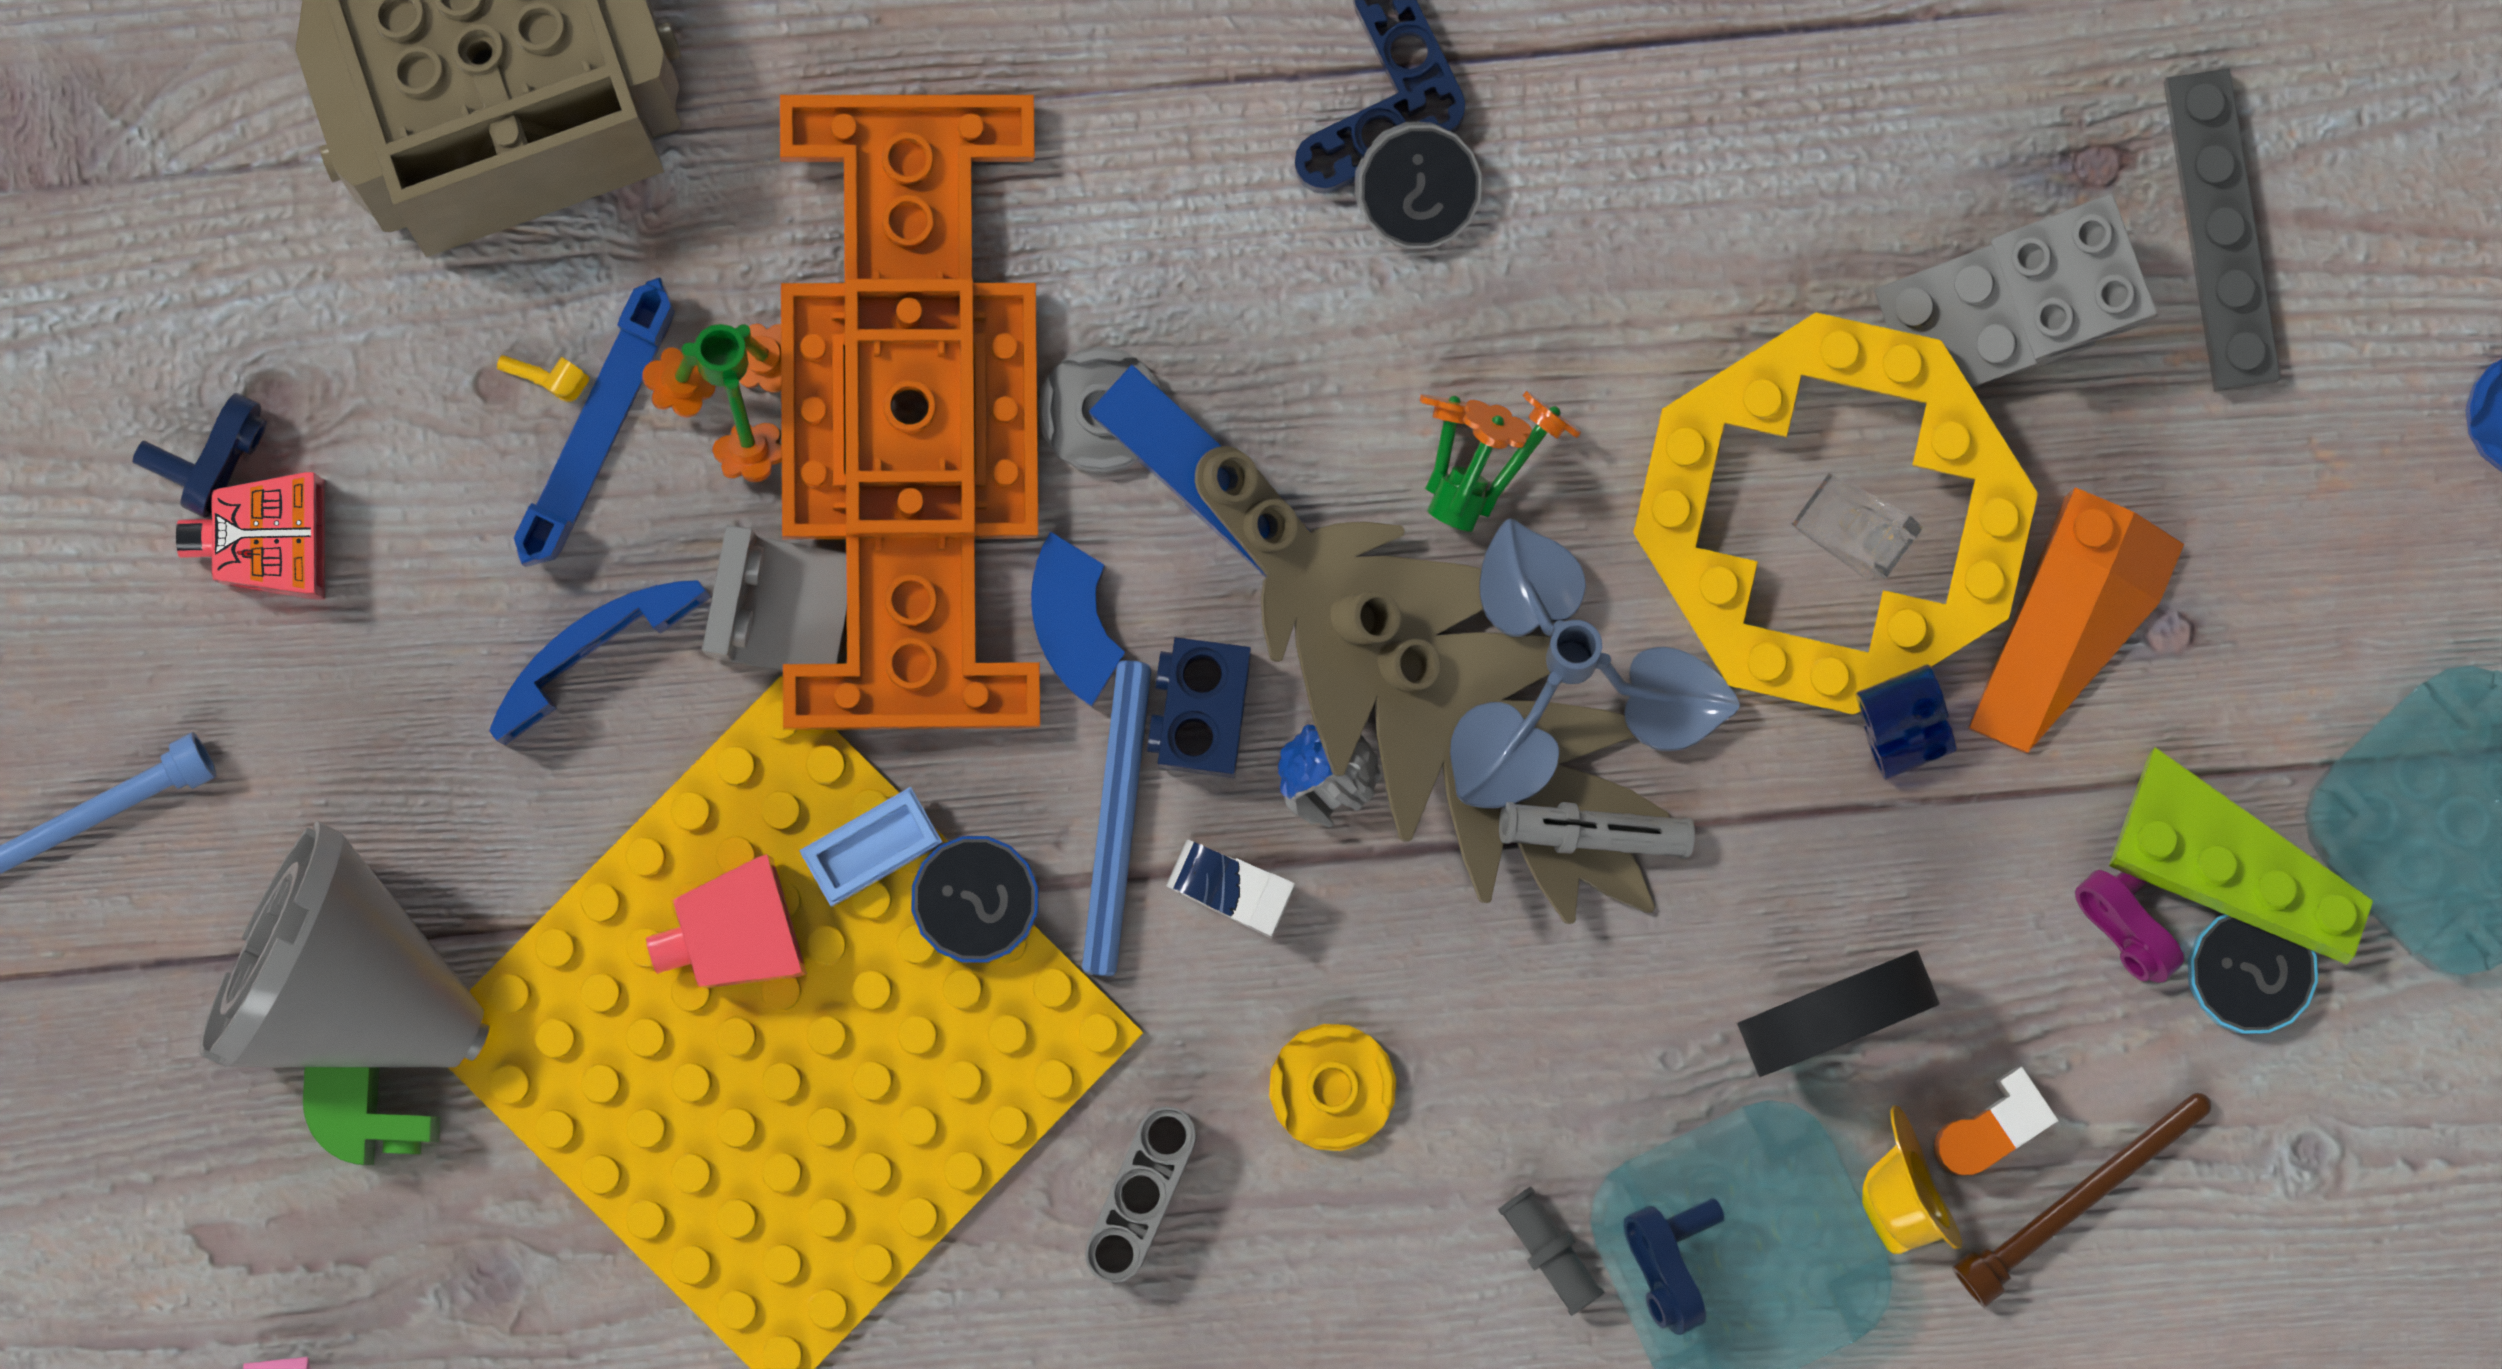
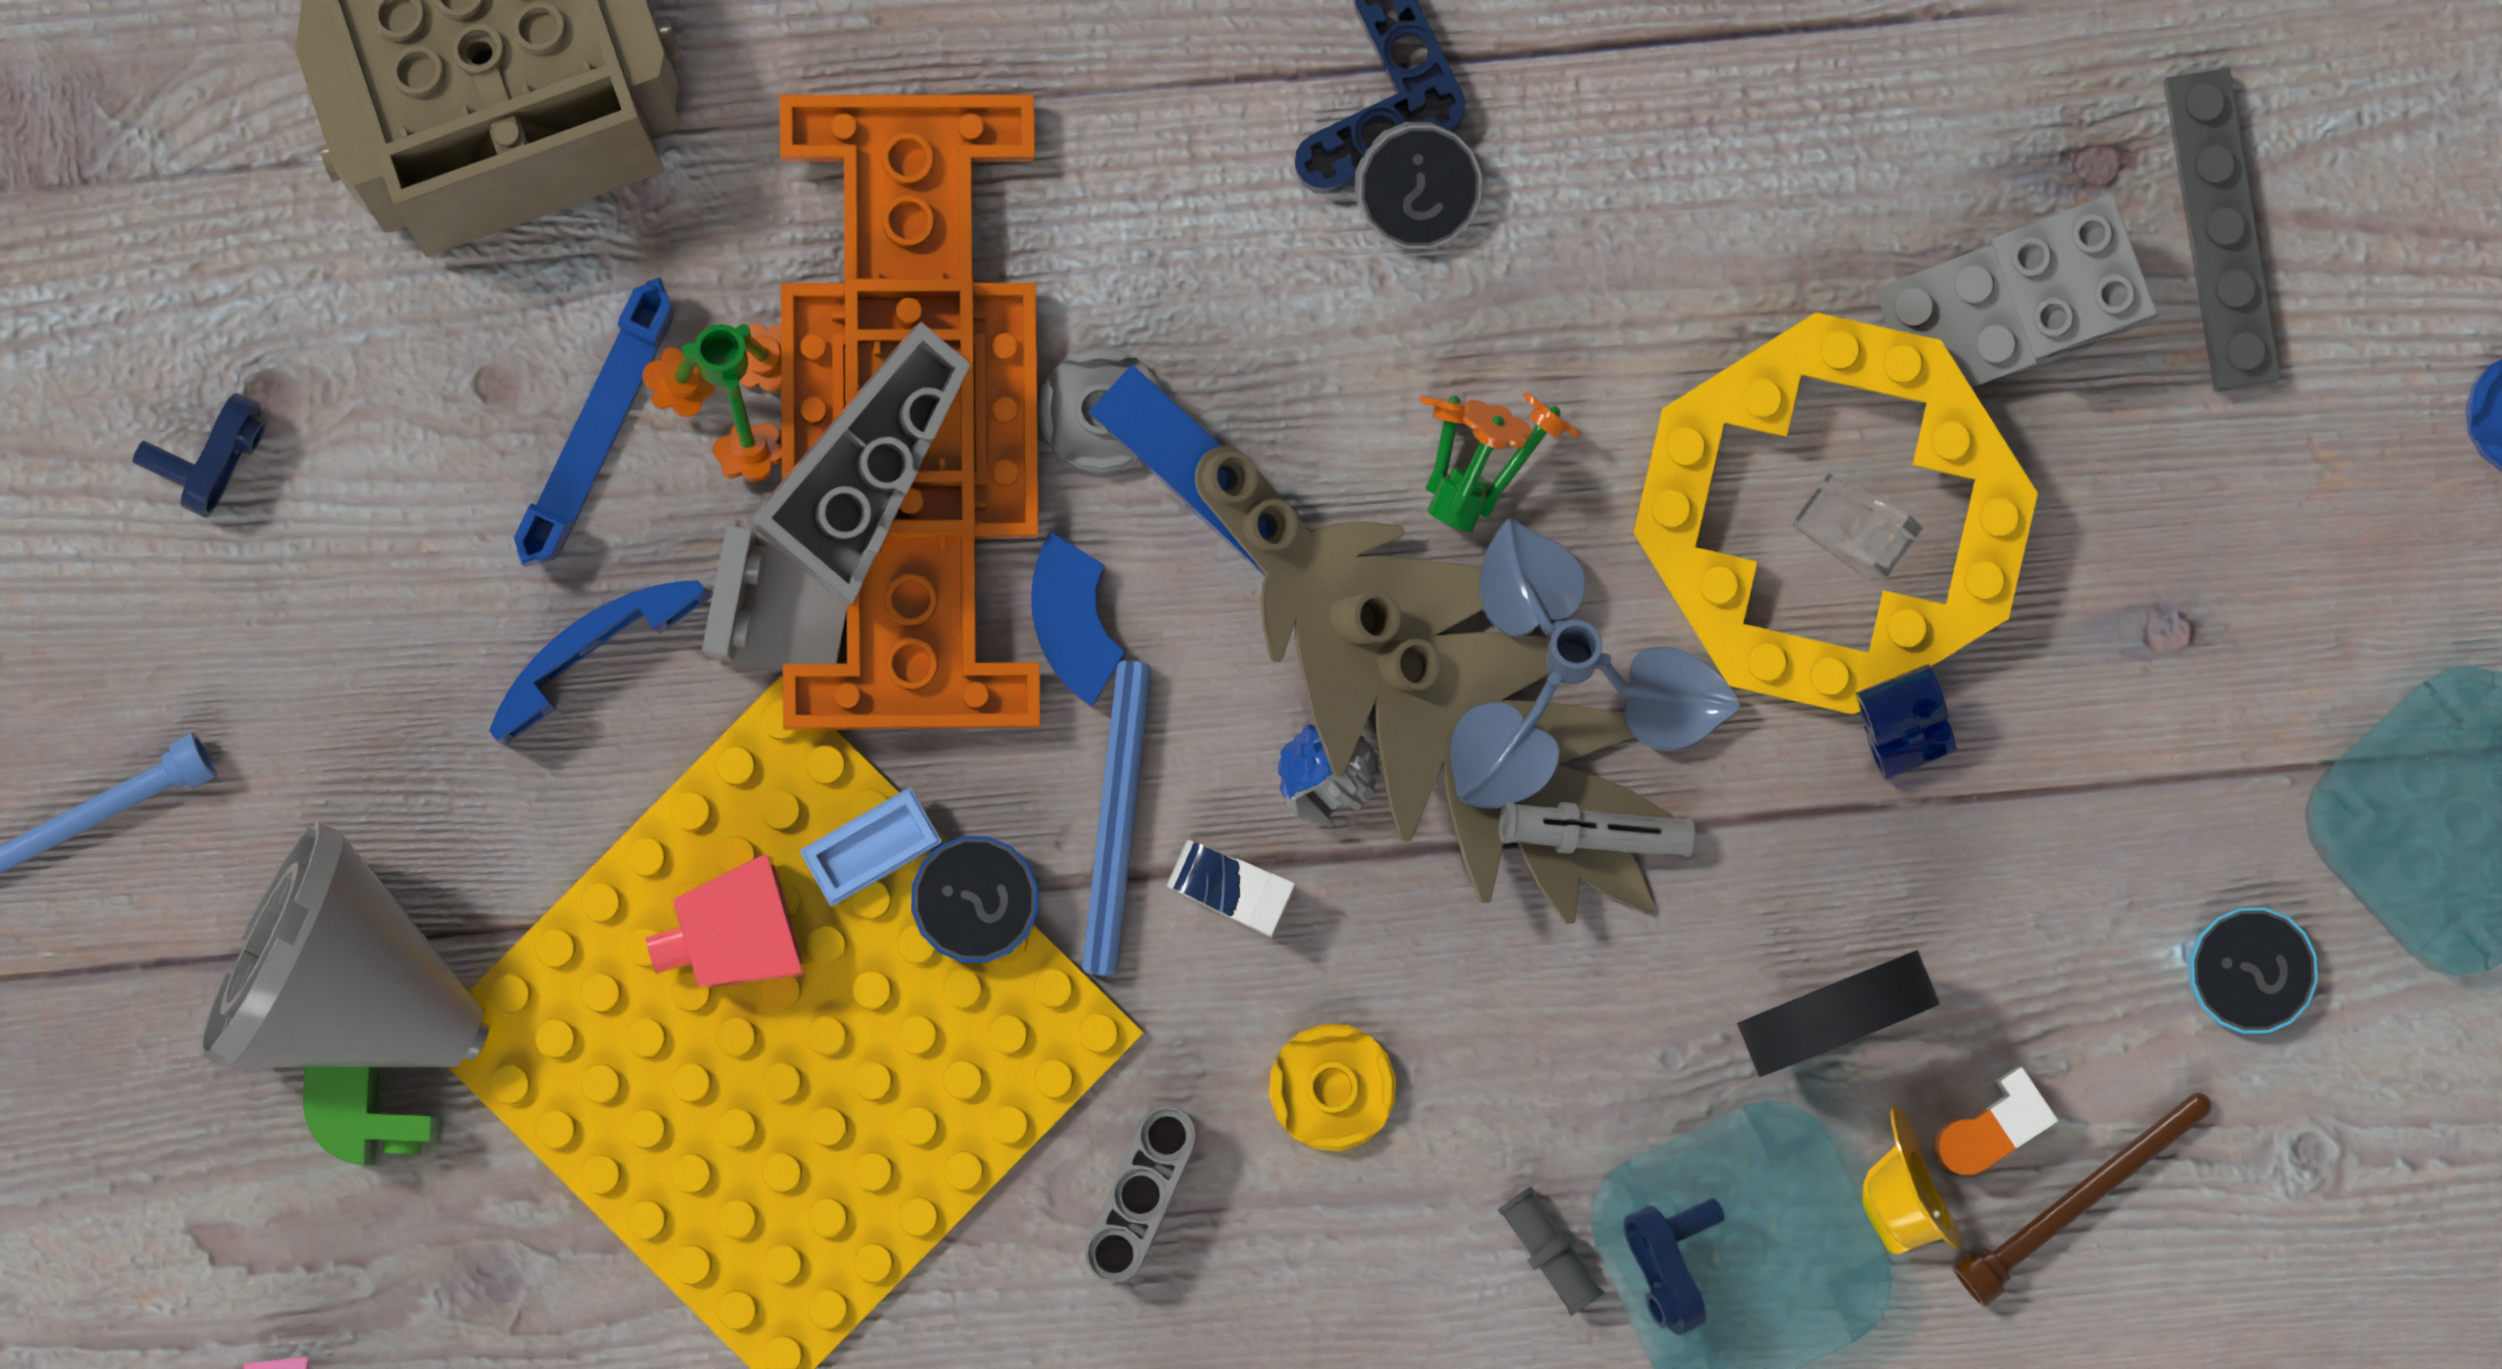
coral torso [176,472,325,600] -> none
yellow hand [497,355,590,402] -> none
dark blue brick [1147,637,1251,778] -> none
orange wedge [1968,487,2184,754] -> none
magenta piece [2075,870,2184,983] -> none
lime wing [2109,747,2373,965] -> none
none -> light grey wedge [748,322,971,606]

